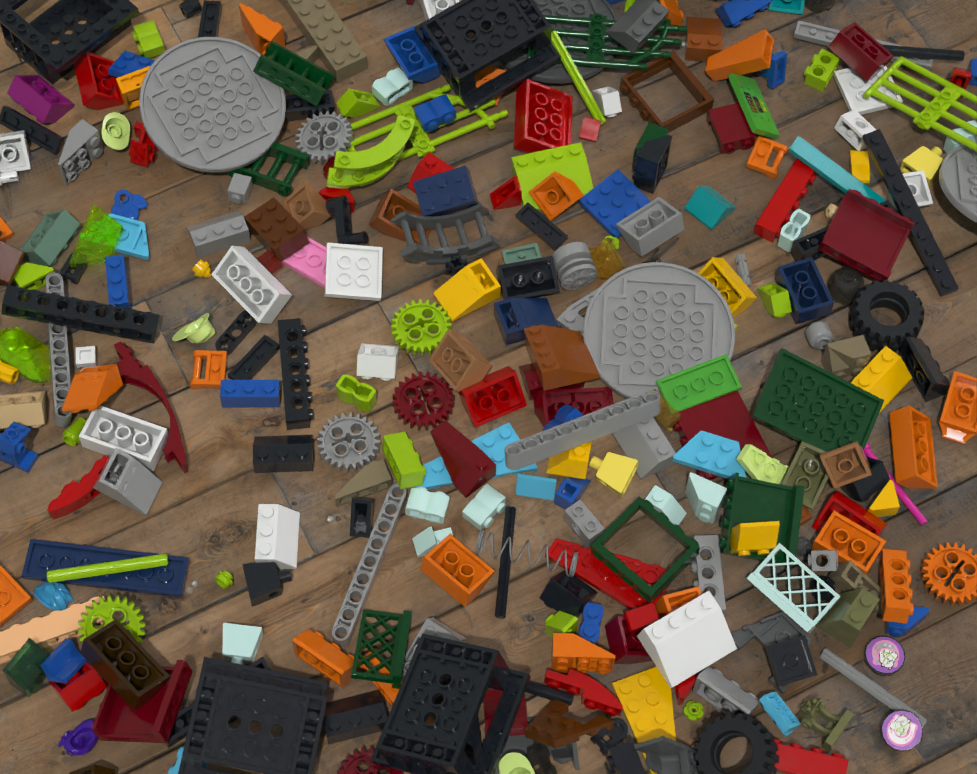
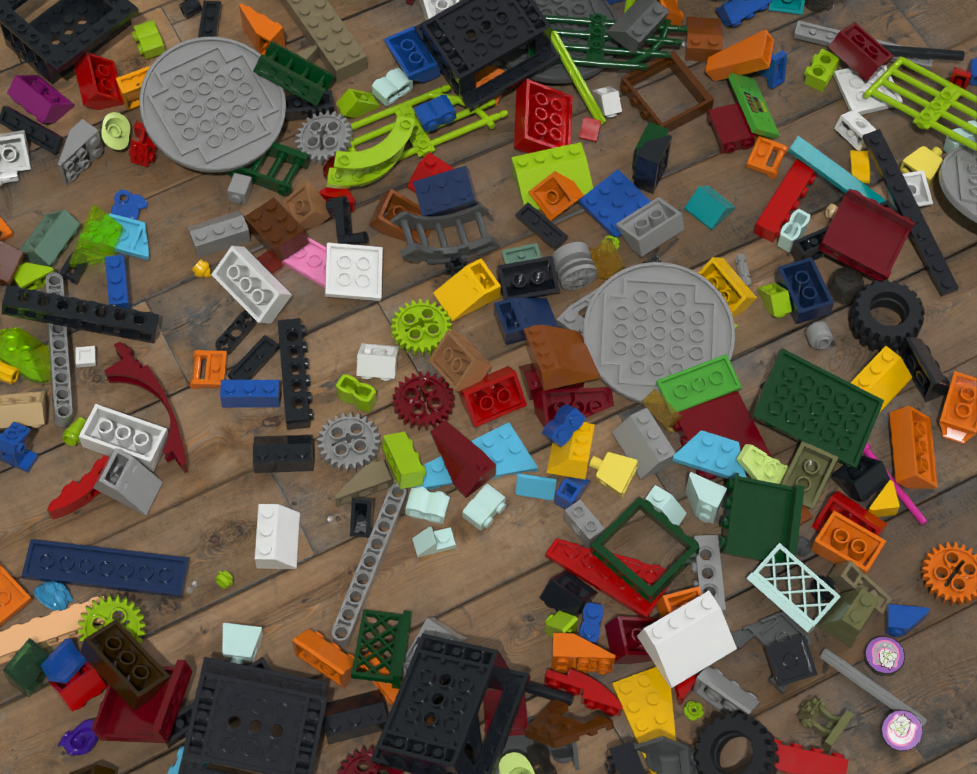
lime axle [47,554,168,583] -> none
orange slope [62,364,123,413] -> none
blue plate [108,51,155,77] -> none
yellowish green piece [172,313,215,344] -> none
black torso [242,562,292,607] -> none
orange slope [420,534,495,607] -> none
light grey piece [475,530,578,577] -> none
red slope [490,175,522,210] -> none
black axle [495,506,516,619] -> none
light grey beam [505,391,660,470] -> none
black plate [590,719,628,756] -> none
red slope [624,603,661,632] -> none
yellow slope [730,521,780,556] -> none
medium azure bracket [759,691,801,737] -> none
light grey brick [808,549,839,571] -> none
medium nougat slope [820,441,872,489] -> none
dark tan slope [821,335,871,379] -> none
orange brick [879,548,914,624] -> none

